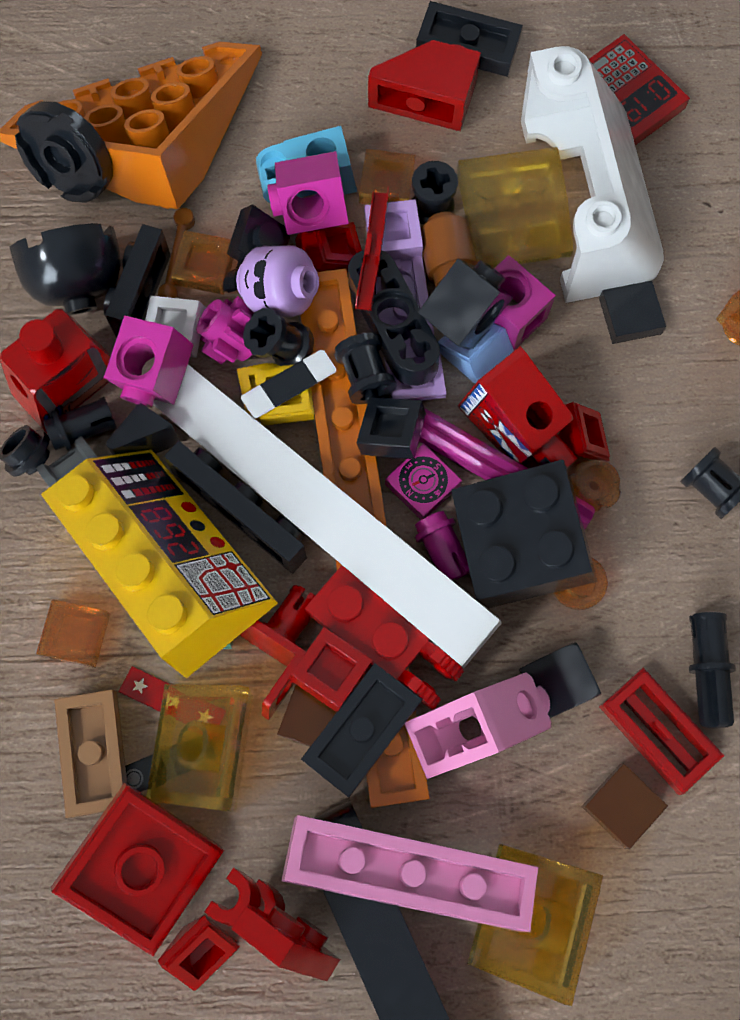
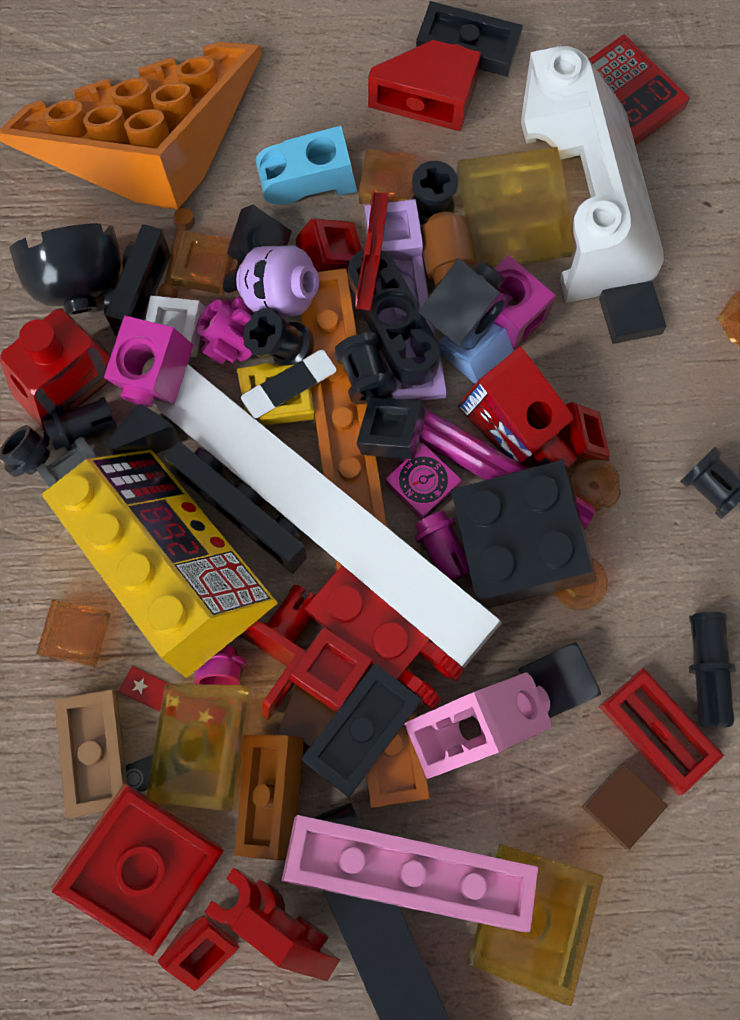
black tile [15,101,113,203] -> none
dark pink brick [267,151,349,235] -> none
none -> dark pink plate [194,645,246,691]
none -> dark orange plate [234,735,304,861]

